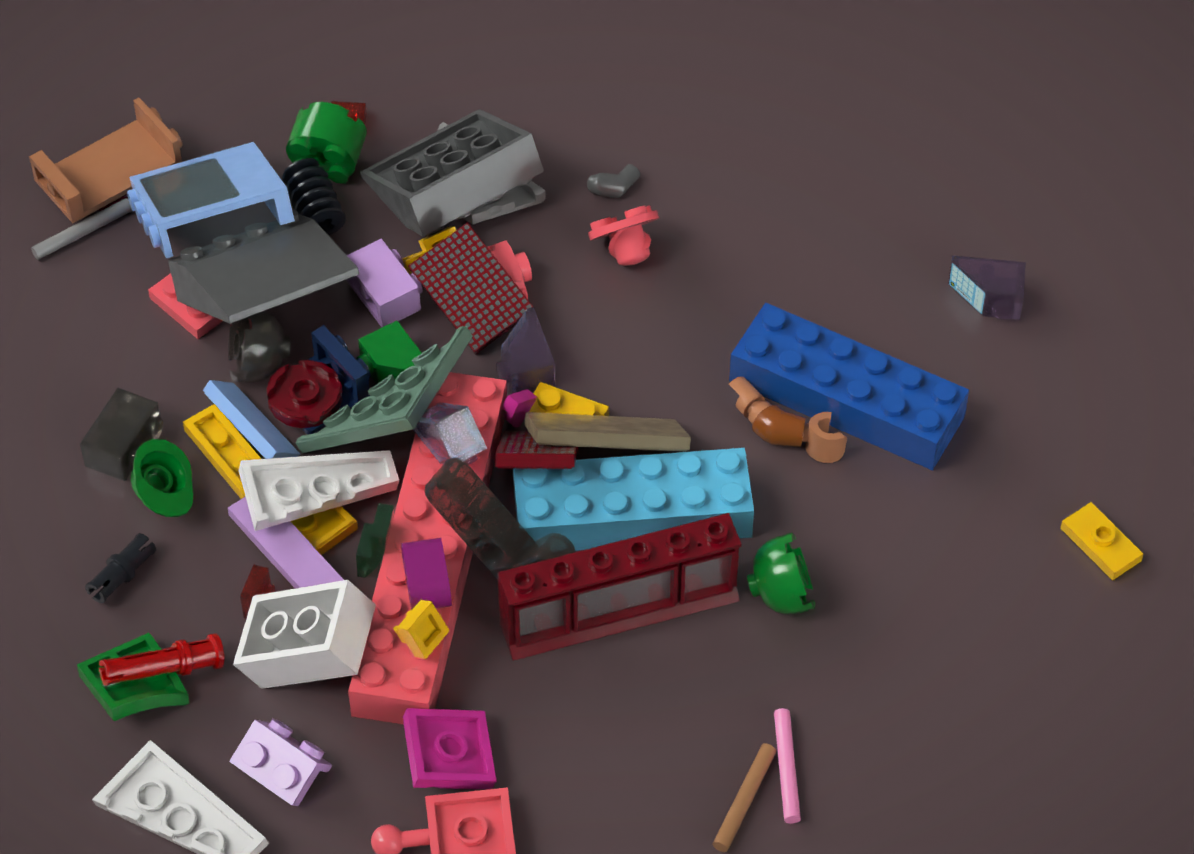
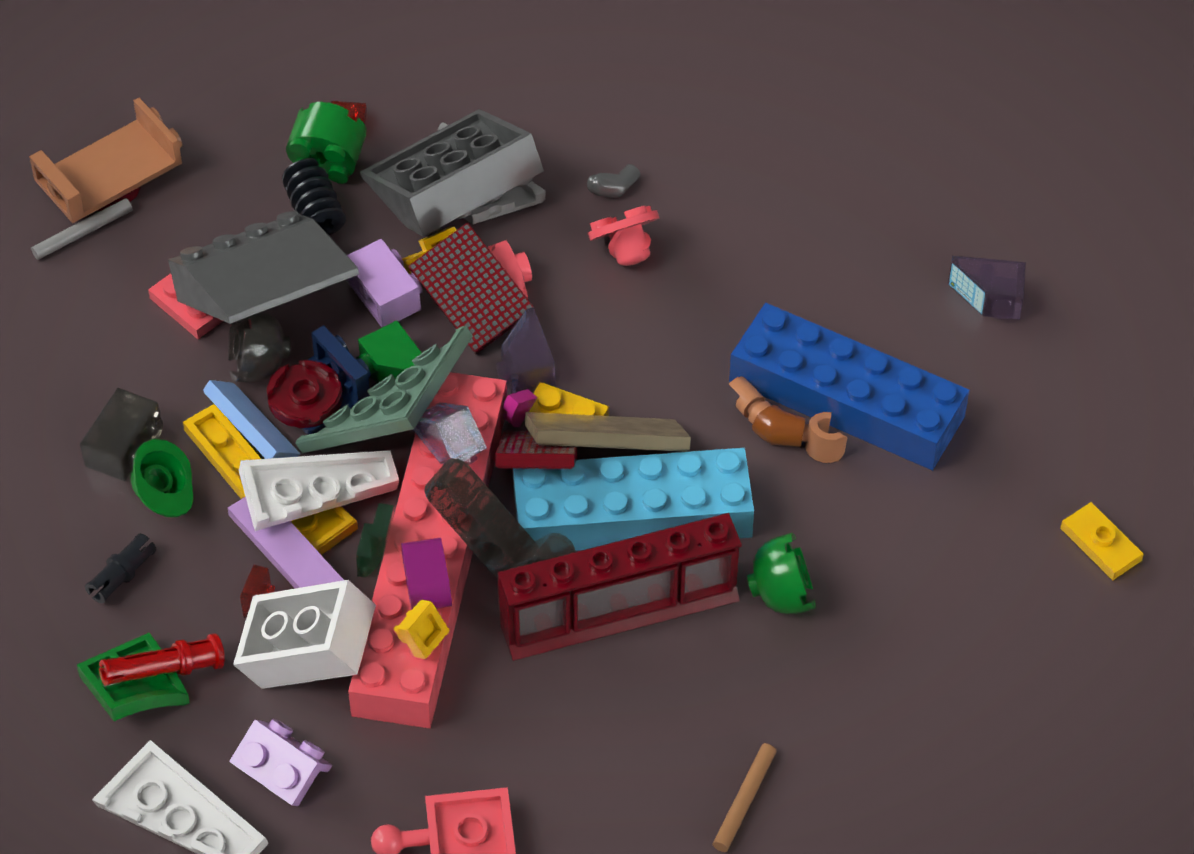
light blue panel [127,142,295,258] -> none
dark pink hinge [403,708,497,789] -> none
bright pink bar [774,708,801,824] -> none

